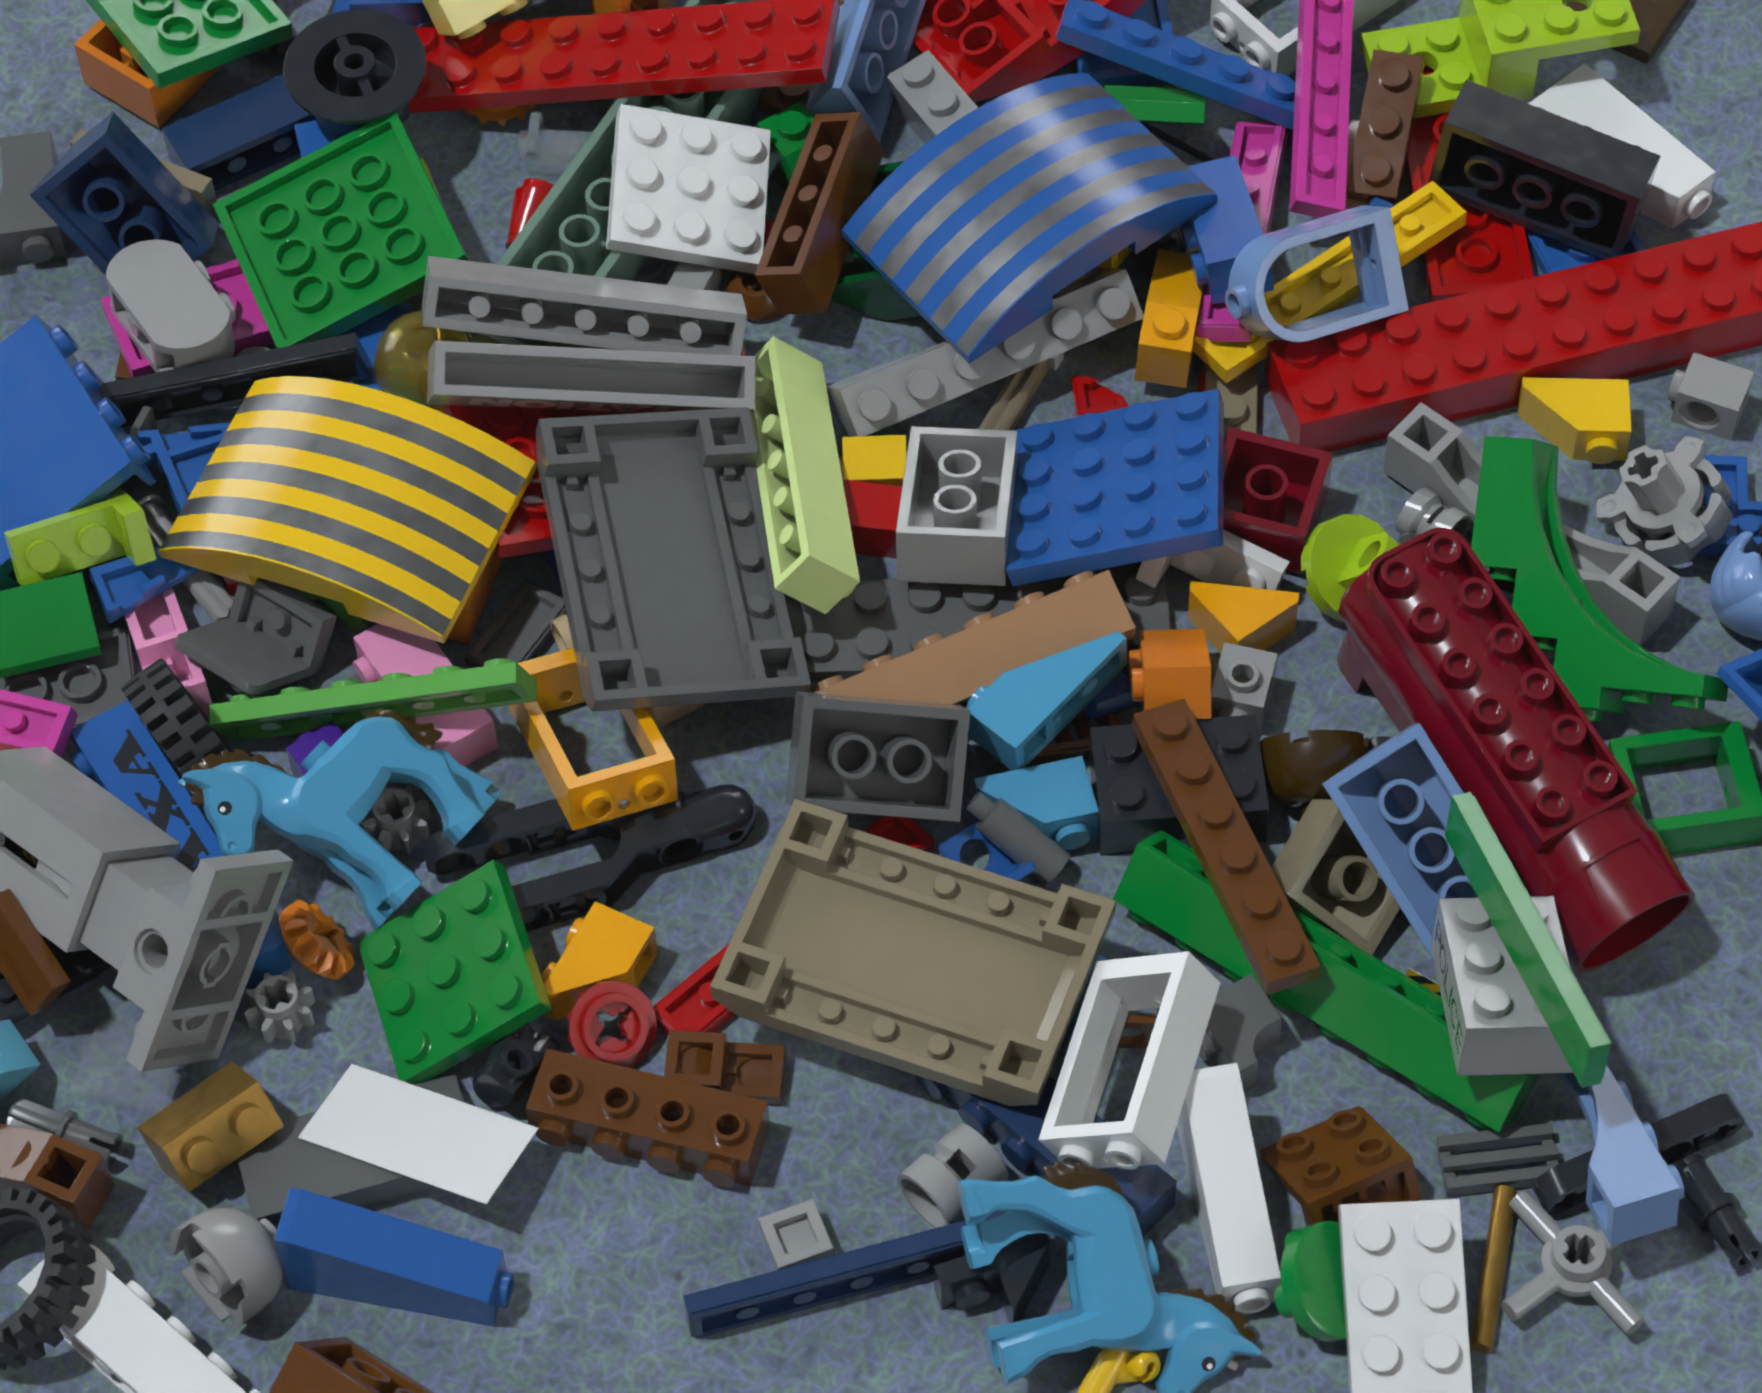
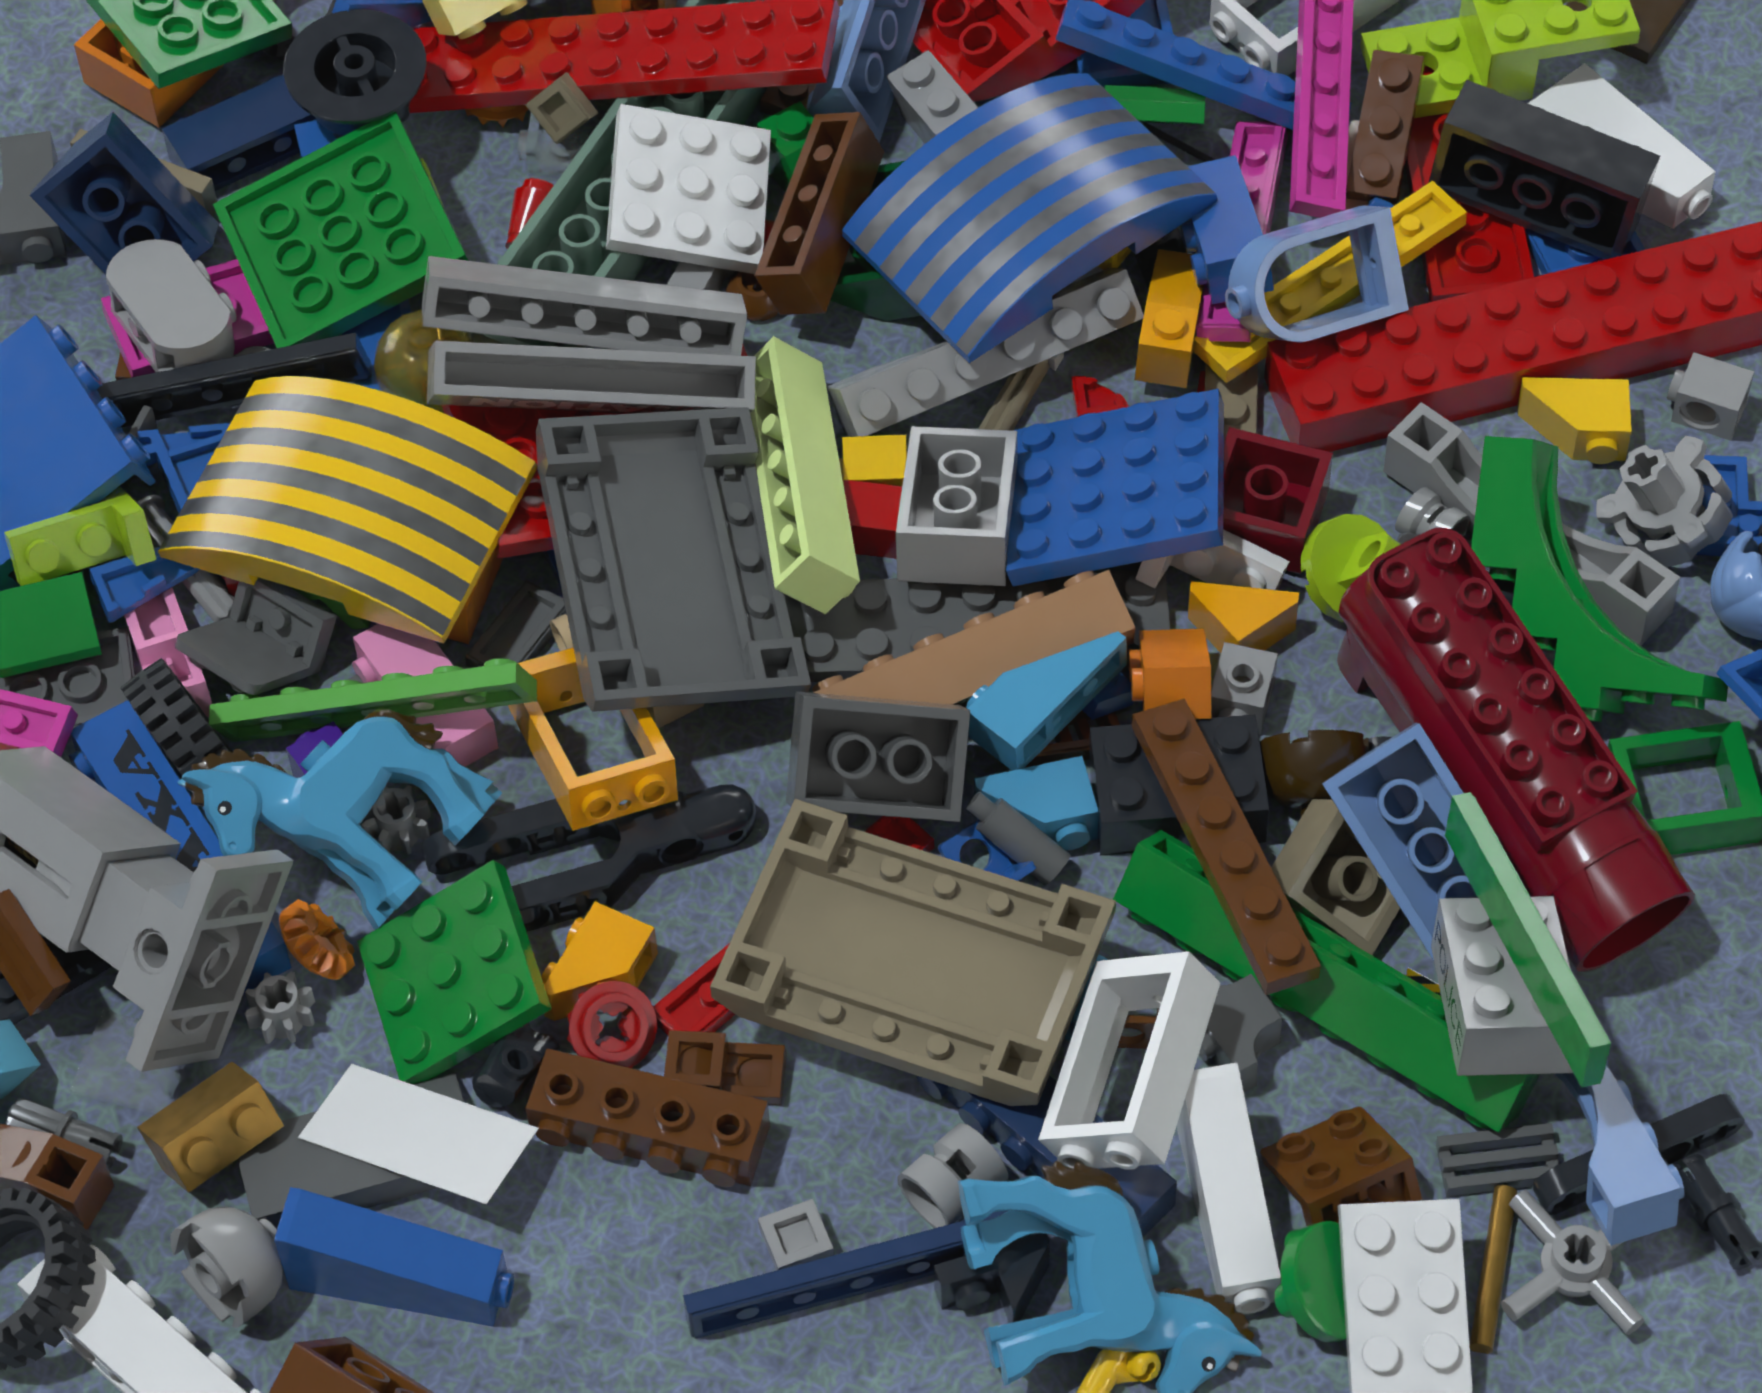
none -> dark tan tile [526,72,598,145]

